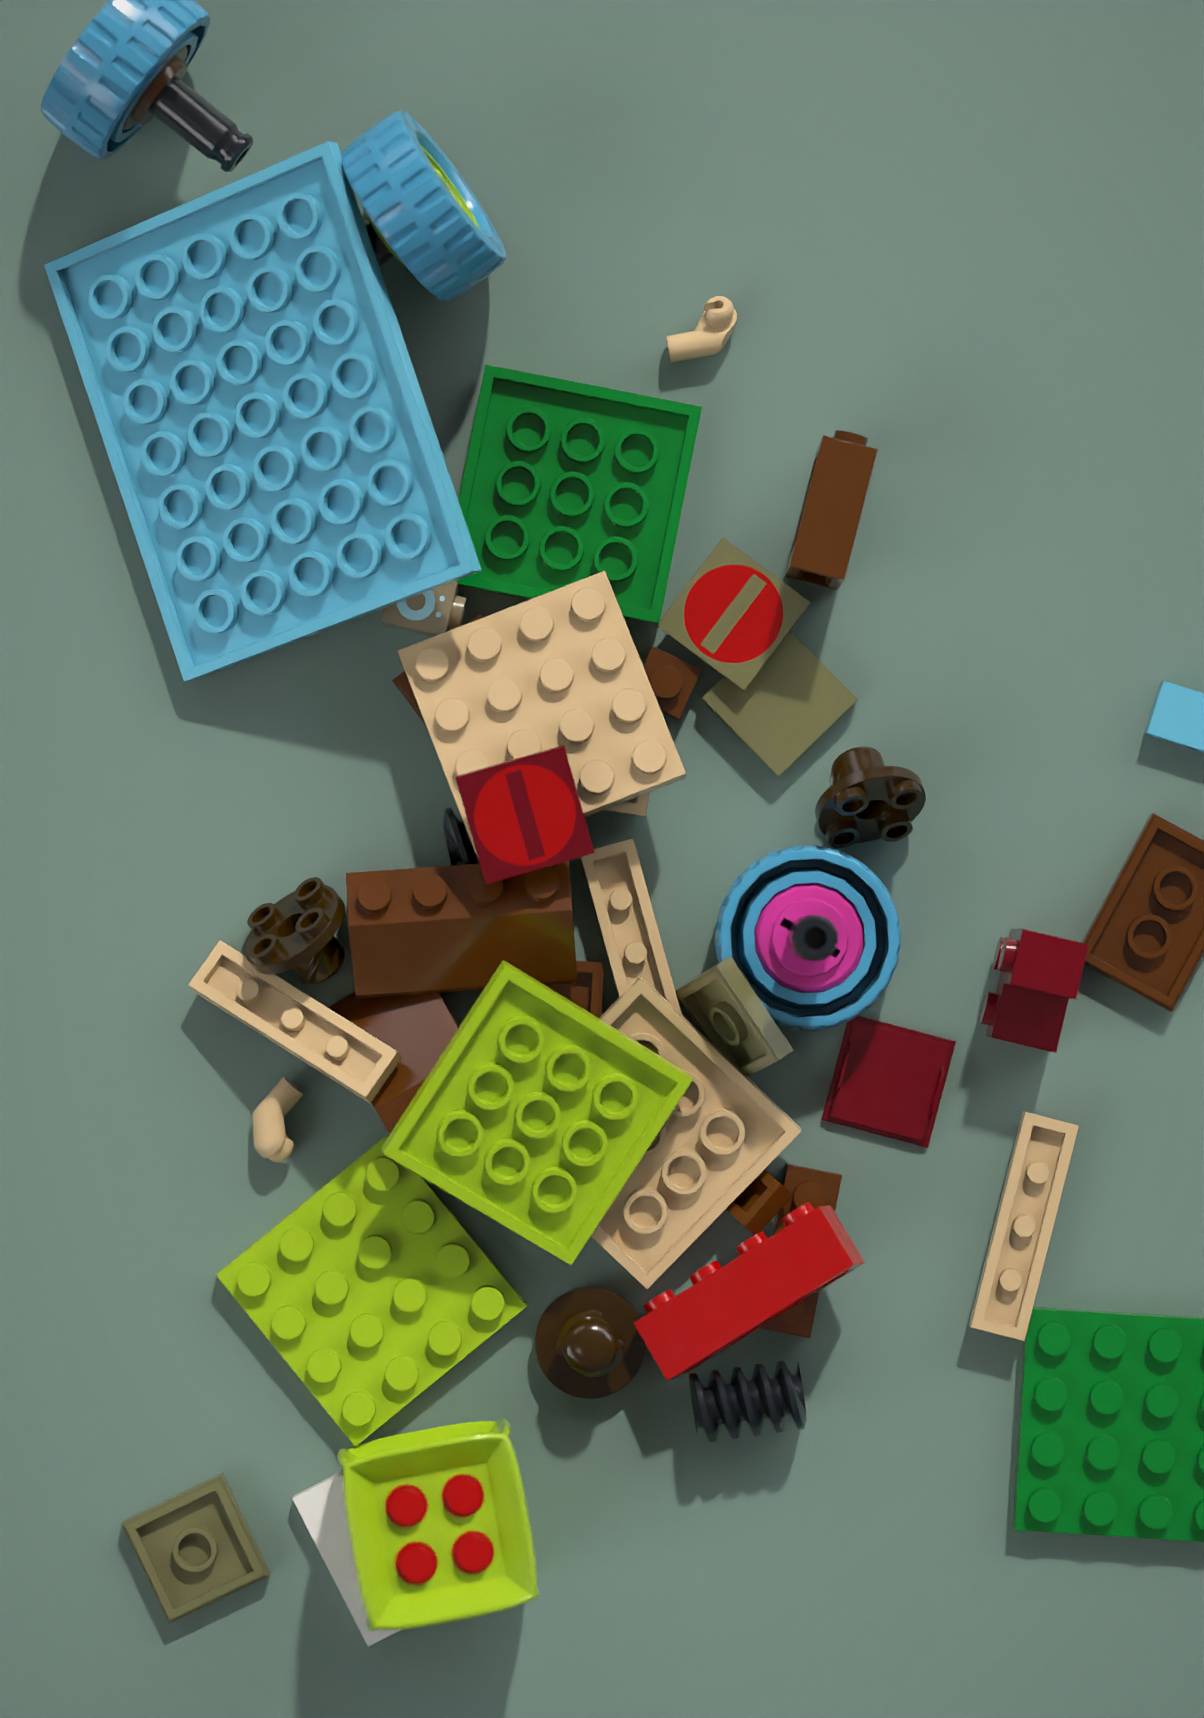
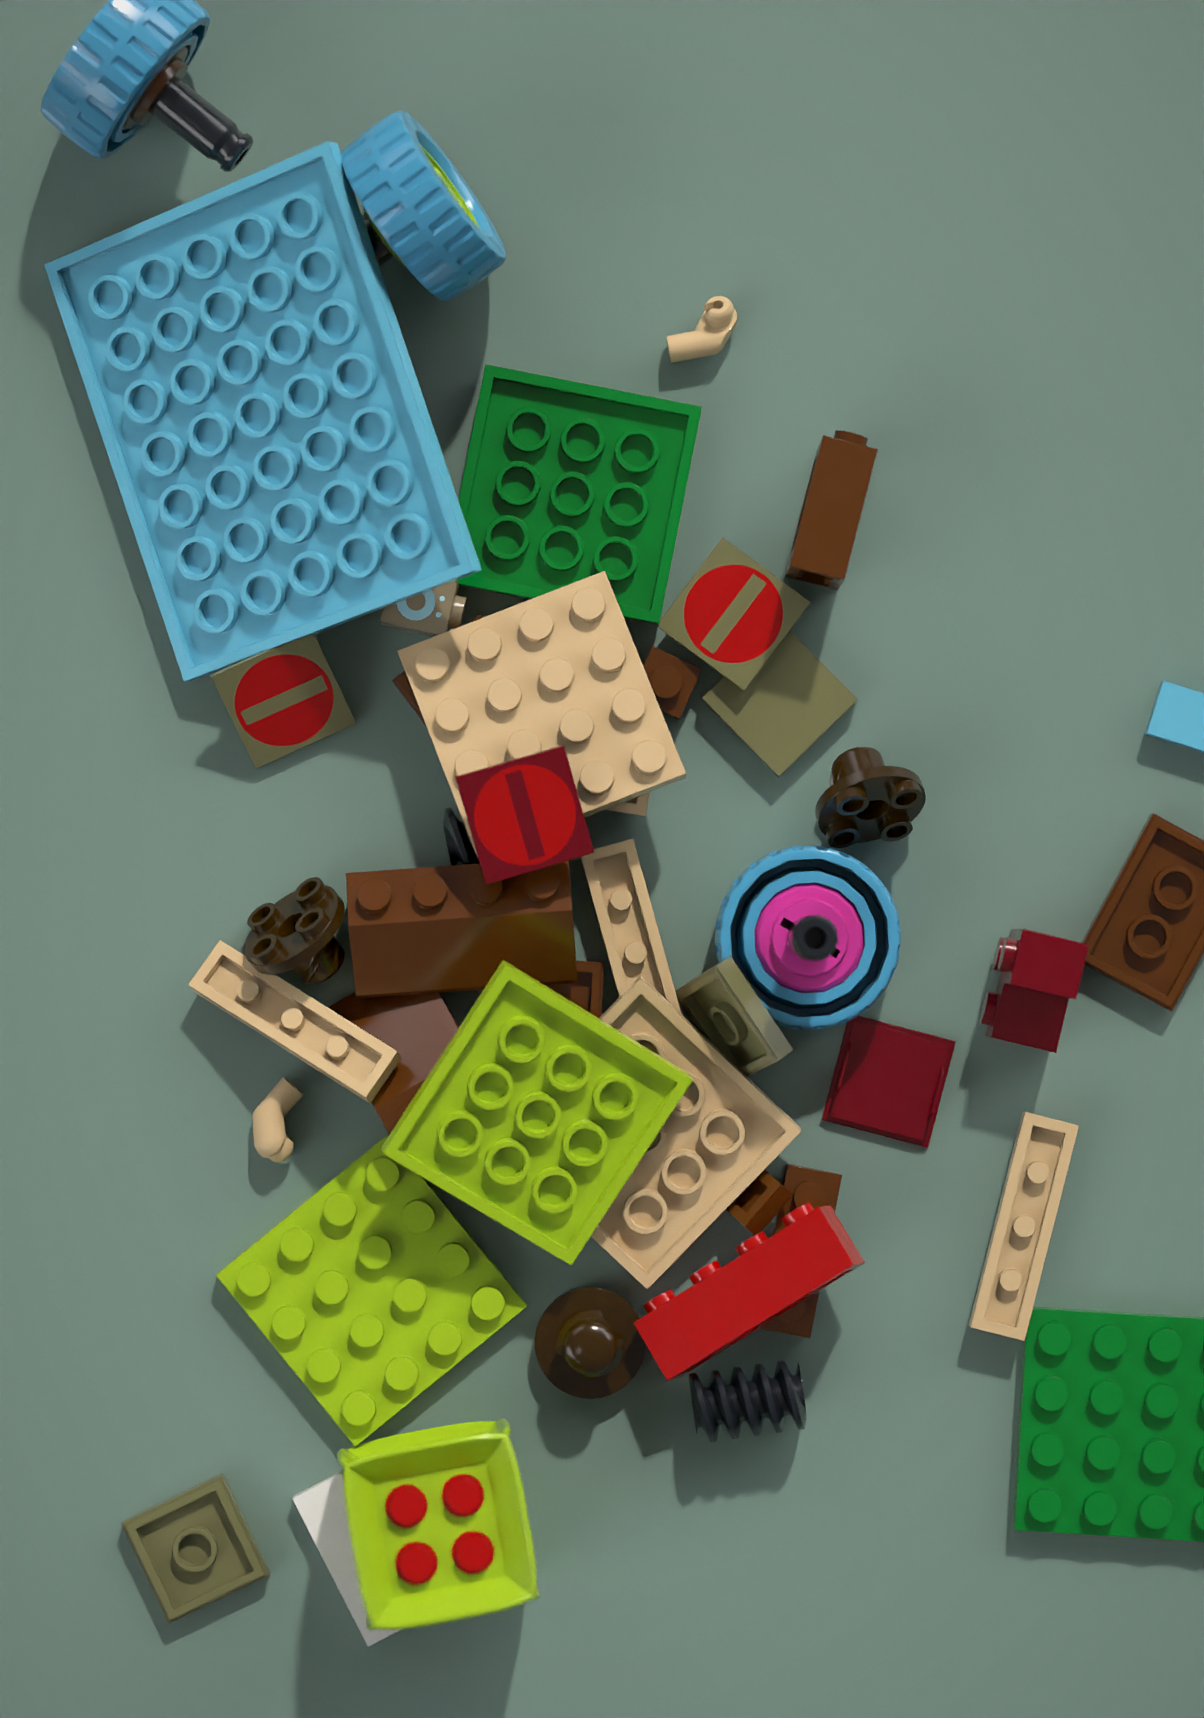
none -> piece [211,634,356,769]

